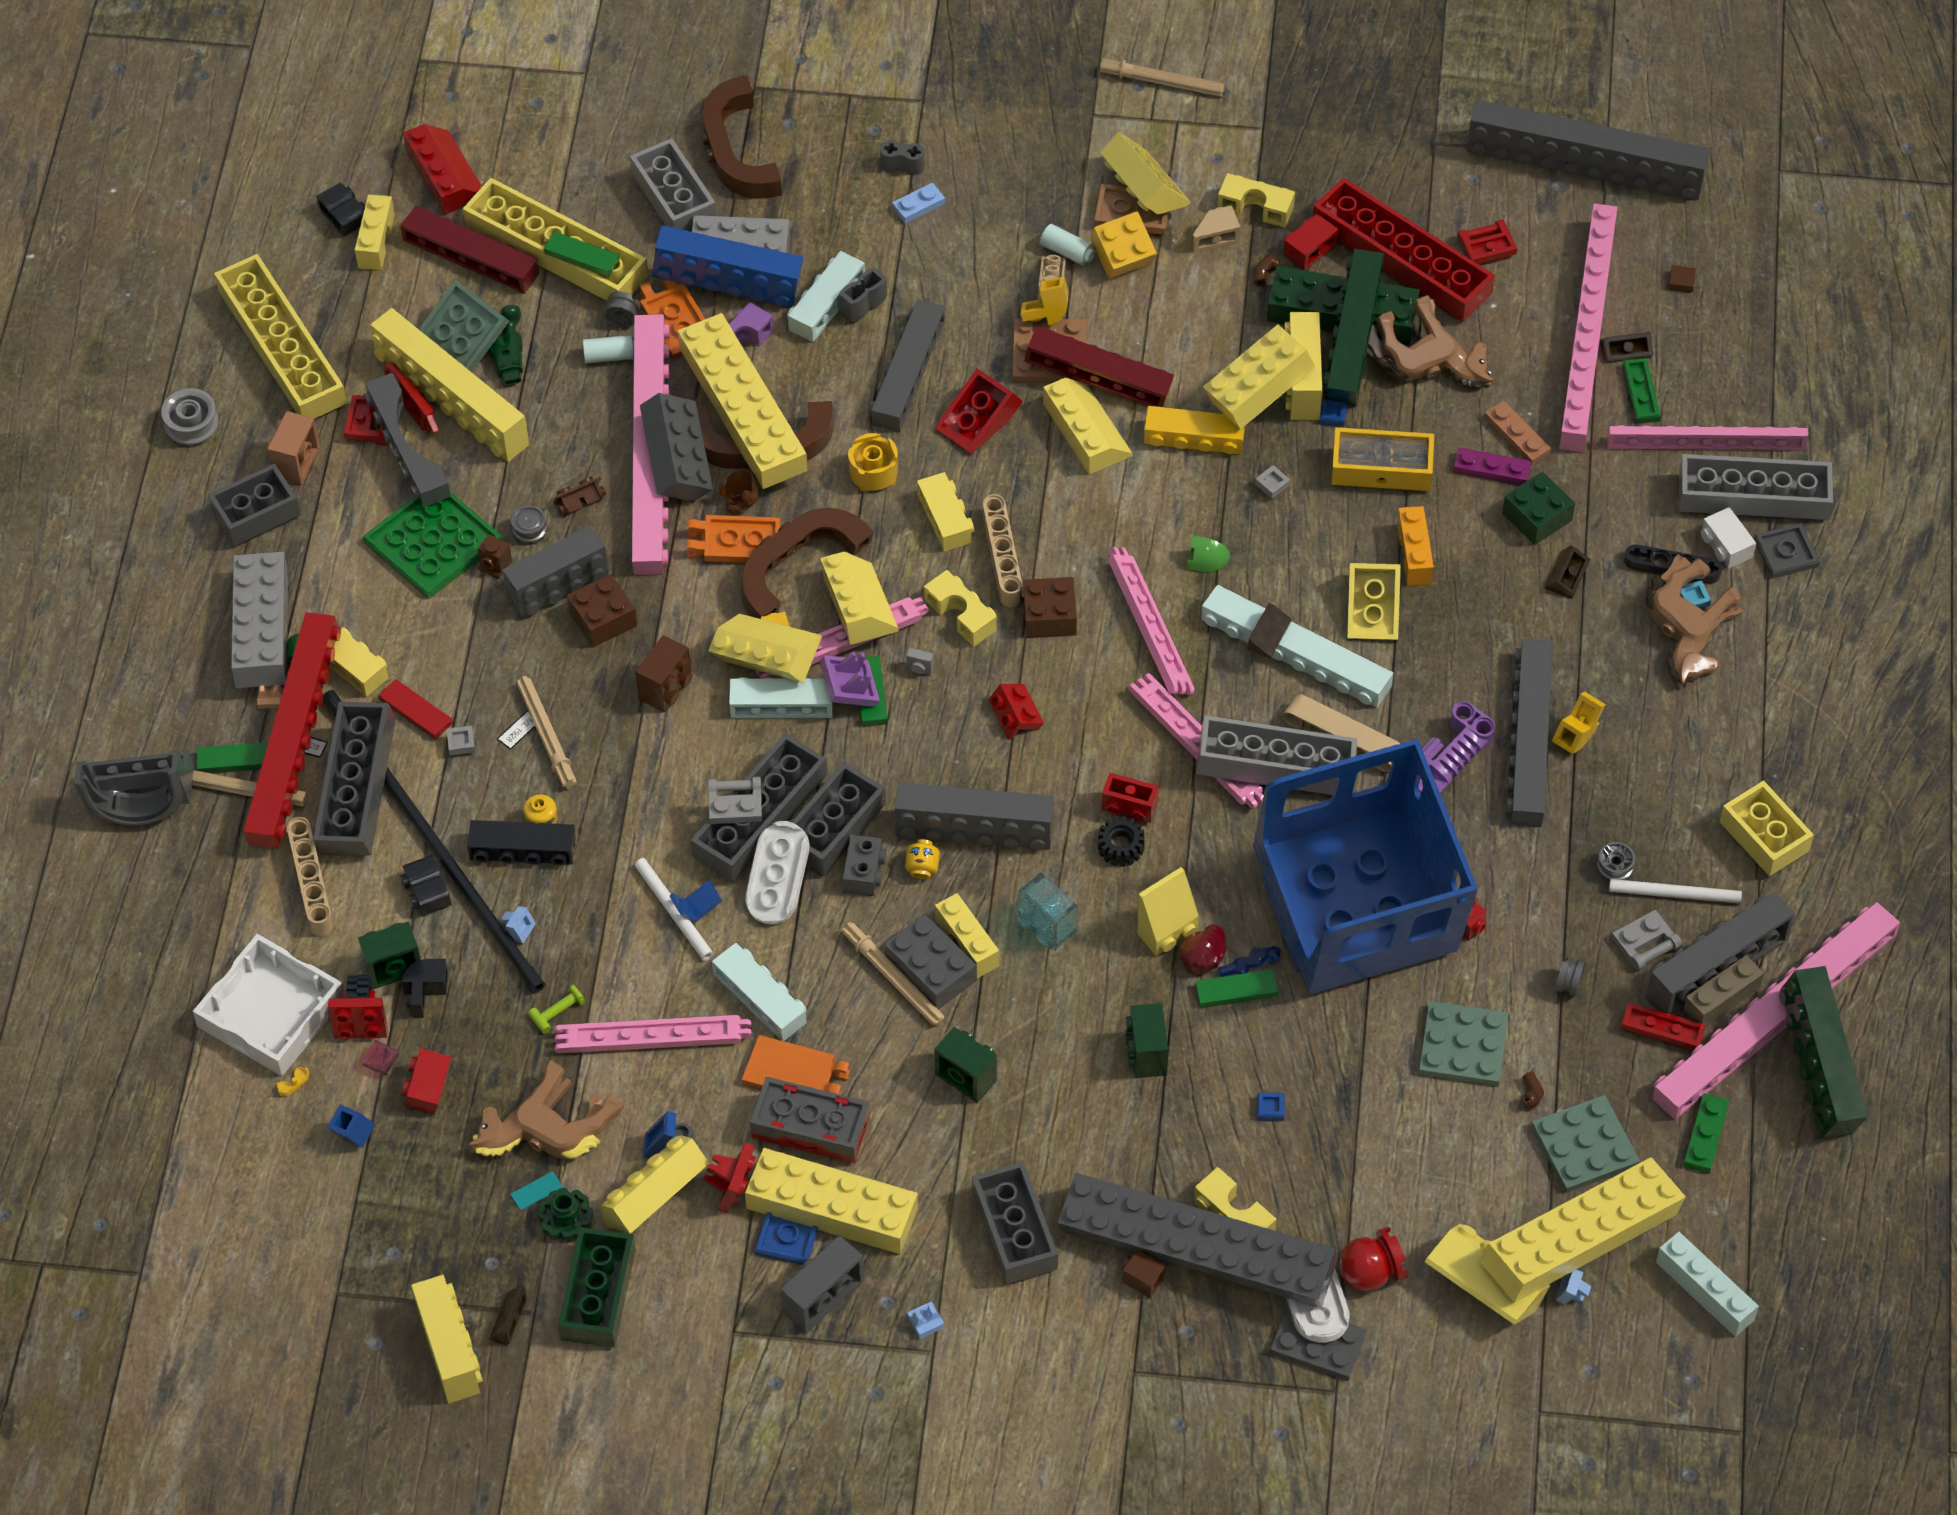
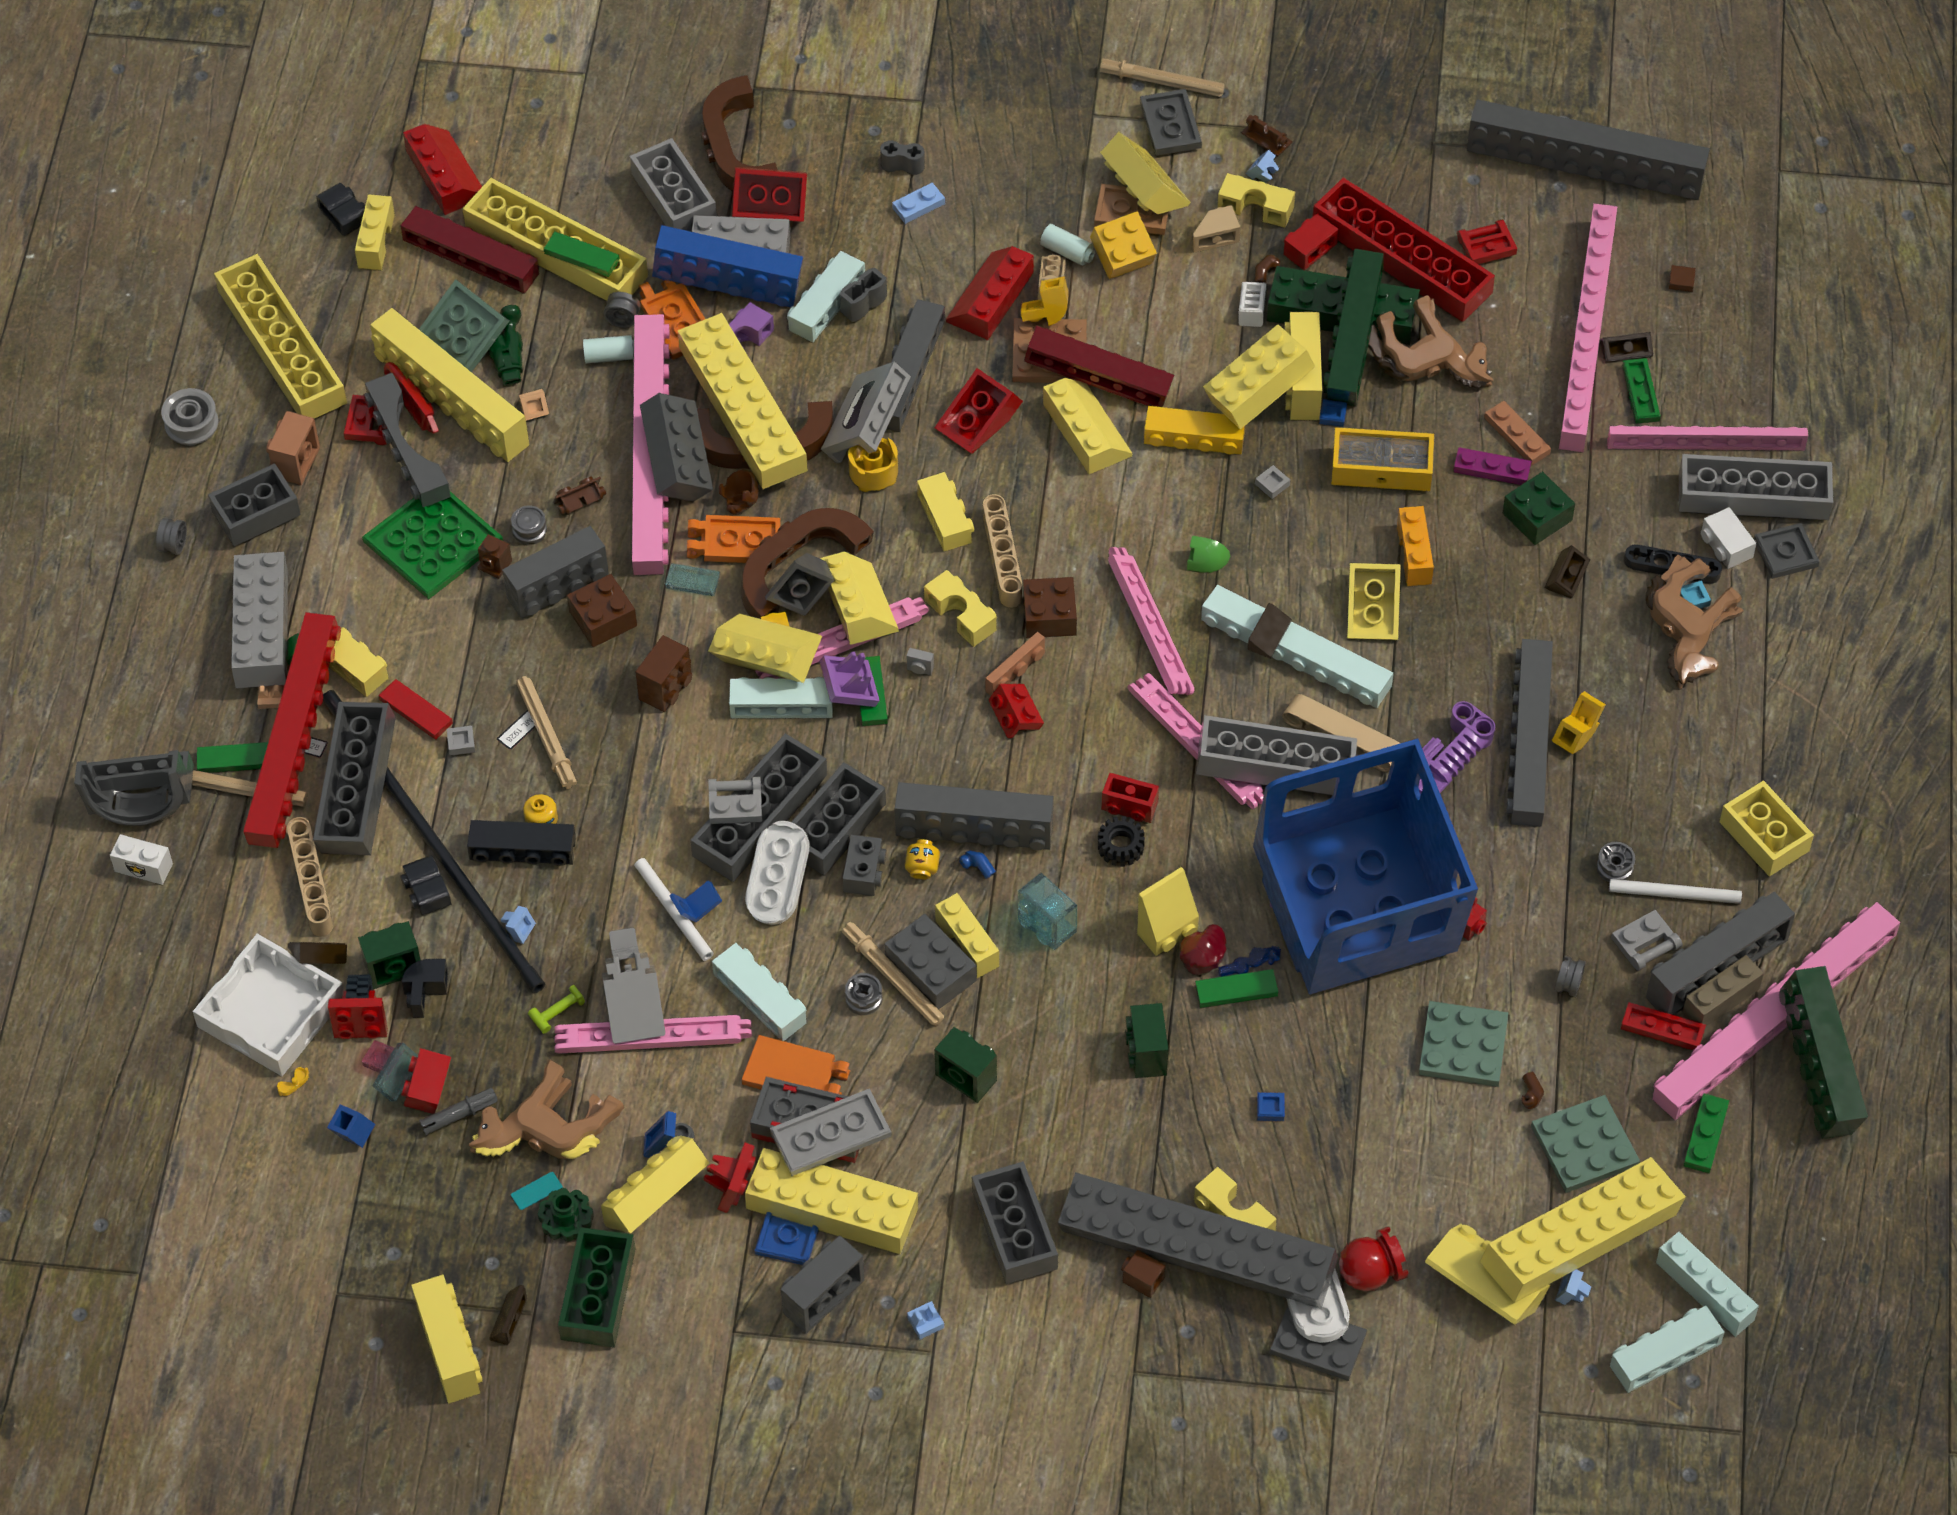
none -> white brick [110,834,173,885]
none -> flat silver wheel [156,517,187,555]
none -> dark brown slope [288,942,347,964]
none -> clear light blue tile [372,1042,418,1102]
none -> dark grey axle [419,1088,498,1136]
none -> light nougat tile [519,389,549,420]
none -> light grey piece [602,928,666,1043]
none -> clear light blue tile [665,563,720,596]
none -> red brick [731,167,807,222]
none -> dark grey slope [765,553,834,616]
none -> light grey tile [770,1088,892,1176]
none -> light grey panel [821,362,911,463]
none -> flat silver wheel [845,973,882,1015]
none -> red slope [946,246,1034,340]
none -> blue arm [959,850,996,879]
none -> nougat plate [985,632,1045,696]
none -> dark grey plate [1140,89,1202,156]
none -> white slope [1239,282,1266,327]
none -> reddish brown hinge [1241,115,1293,157]
none -> light blue tile [1246,150,1279,183]
none -> light aqua brick [1610,1306,1724,1393]

